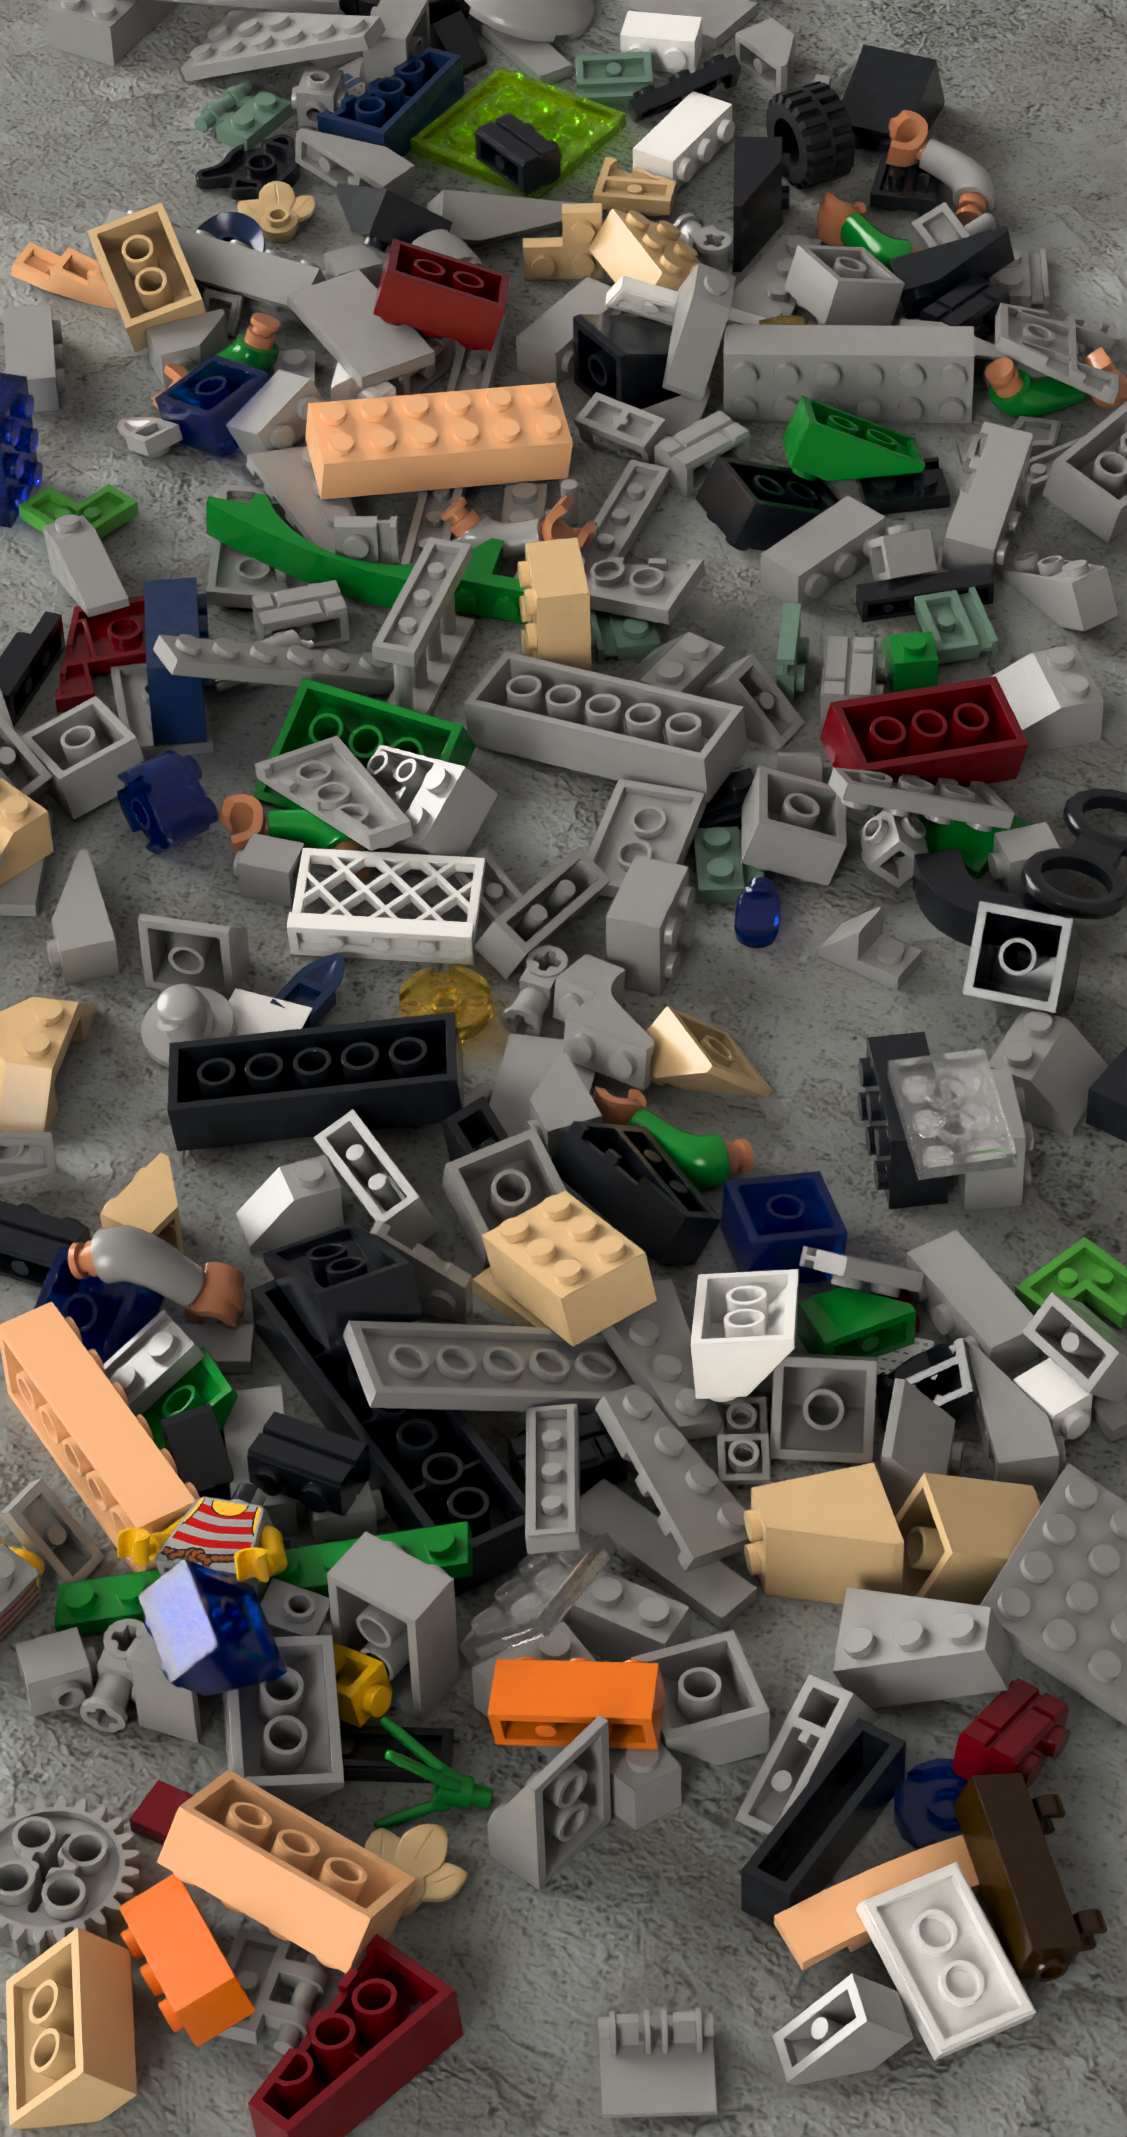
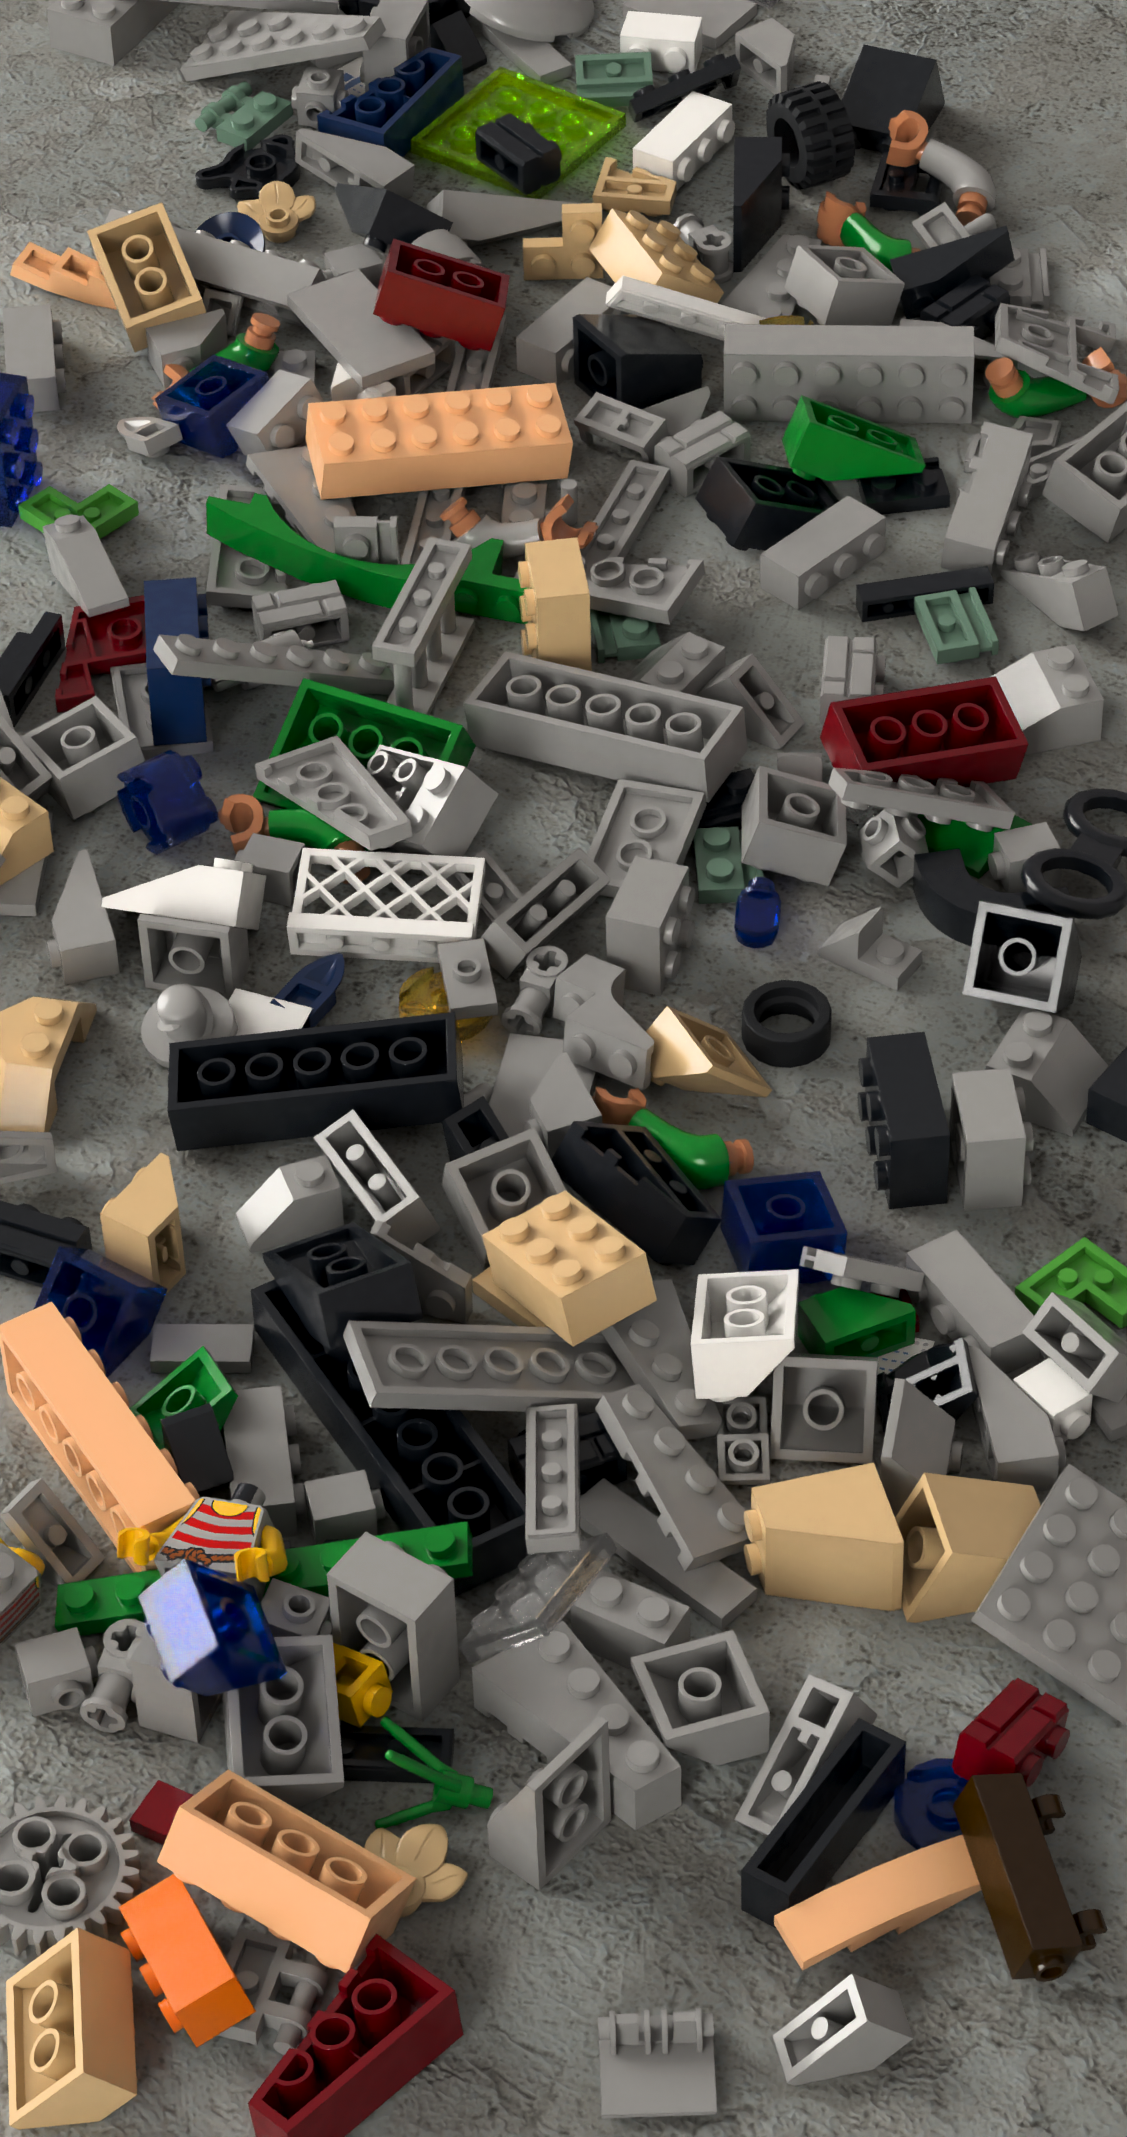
light grey piece [68,1225,247,1328] -> none
light grey plate [103,1310,206,1416] -> none
black brick [247,1411,371,1517] -> none
orange brick [487,1657,666,1750] -> none
light grey slope [662,262,736,401] -> none
sand green plate [776,603,809,707] -> none
light grey wedge [833,1587,1014,1709] -> none
white tile [856,1862,1037,2061] -> none
light grey brick [866,523,939,582] -> none
green slope [881,632,939,693] -> none
clear plate [887,1048,1017,1180] -> none
none -> white slope [101,858,266,930]
none -> light grey plate [437,938,498,1020]
none -> black tyre [742,980,832,1068]

